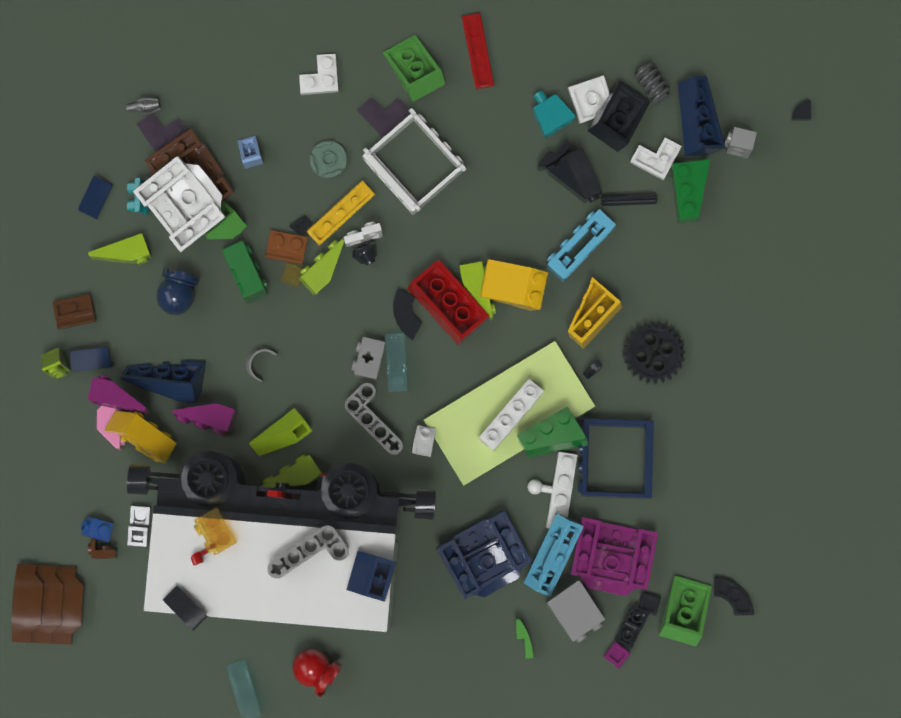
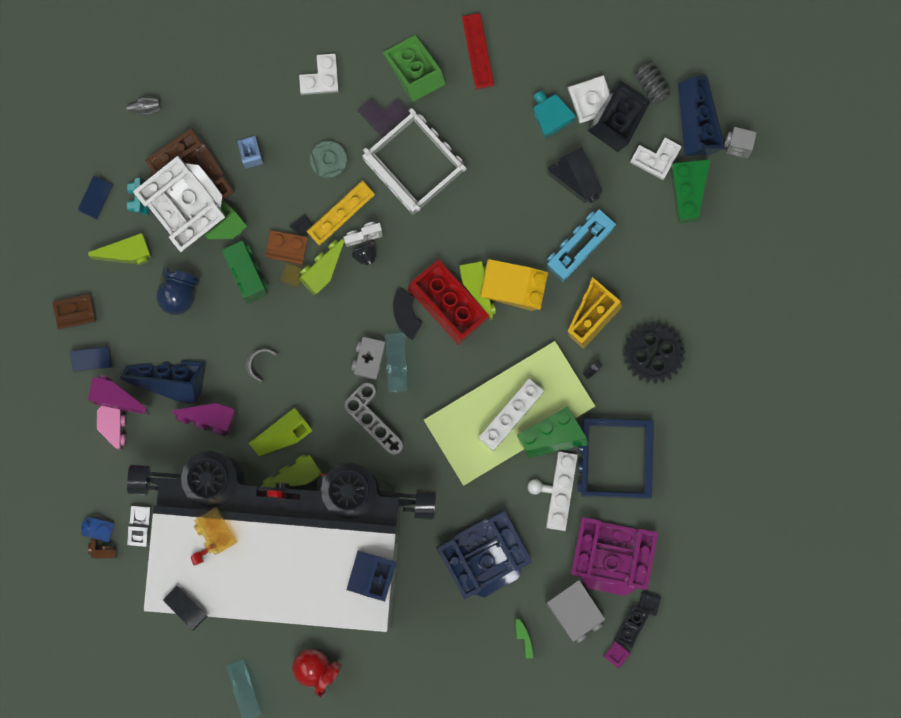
reddish brown slope [12,564,84,645] -> none
lime slope [41,347,71,379] -> none
yellow wedge [104,410,177,463] -> none
clear purple plate [137,114,187,153] -> none
light grey beam [268,526,349,578] -> none
white bracket [412,425,436,457] -> none
medium azure brick [524,513,584,597] -> none
black slope [537,140,572,171] -> none
black axle [601,193,658,206] -> none
bright green slope [659,576,712,646] -> none
black tile [714,577,754,616] -> none
black tile [791,100,811,121] -> none

